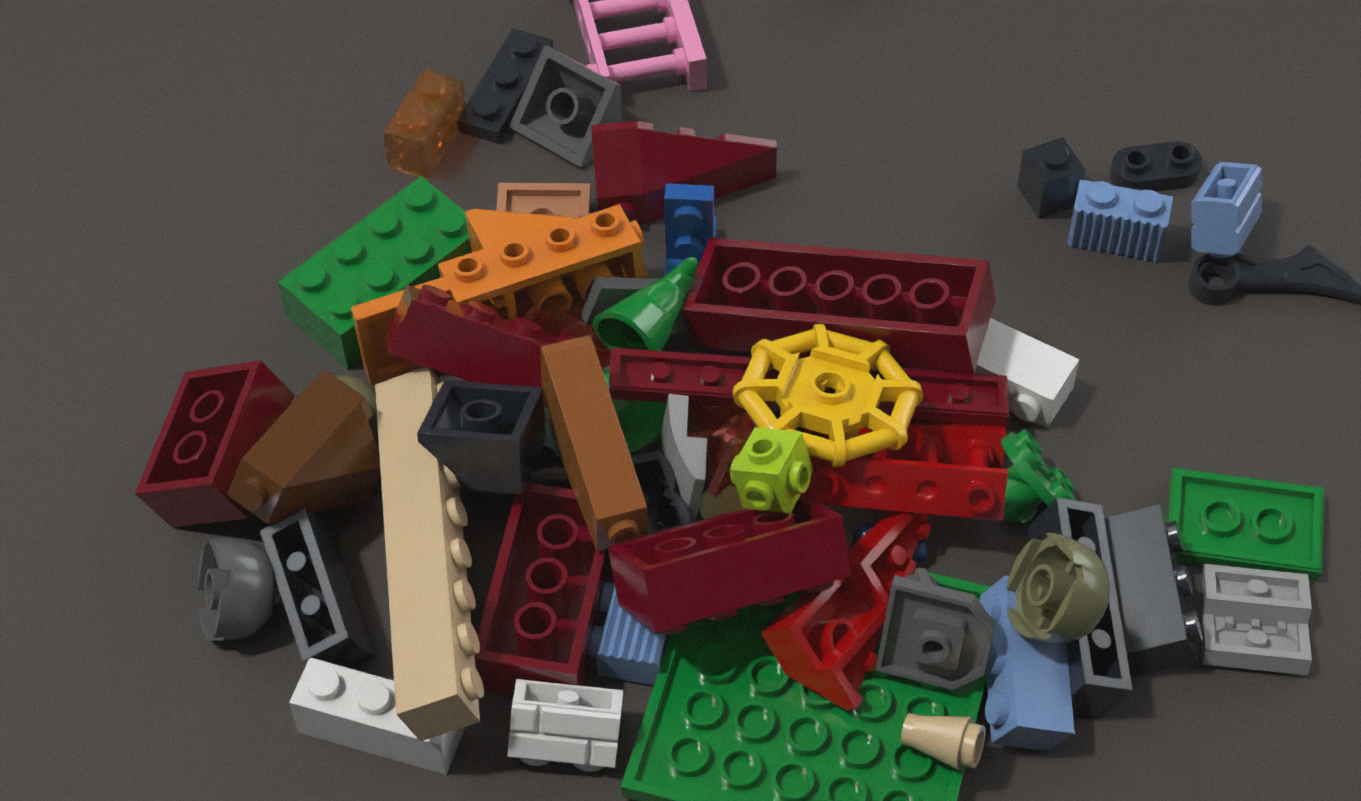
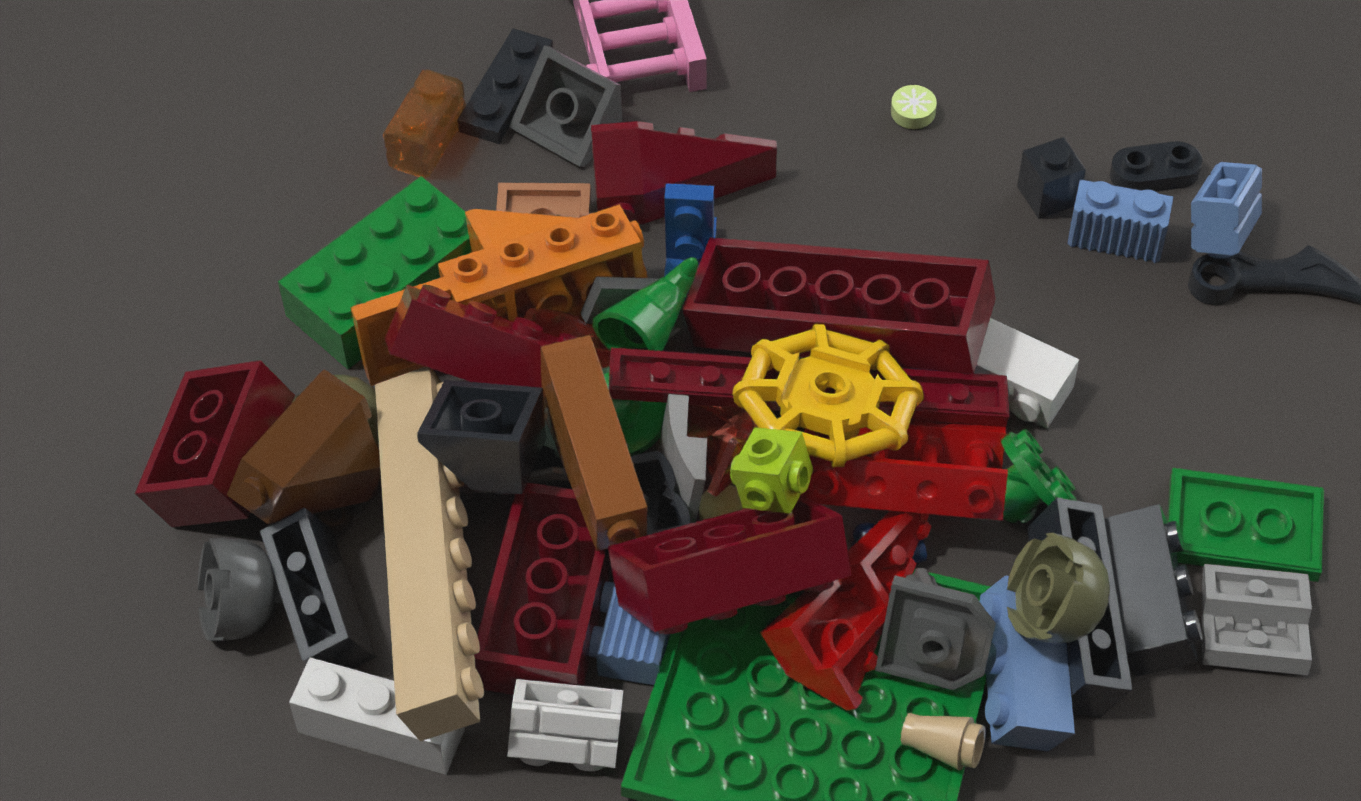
none -> yellowish green tile [891,85,937,129]

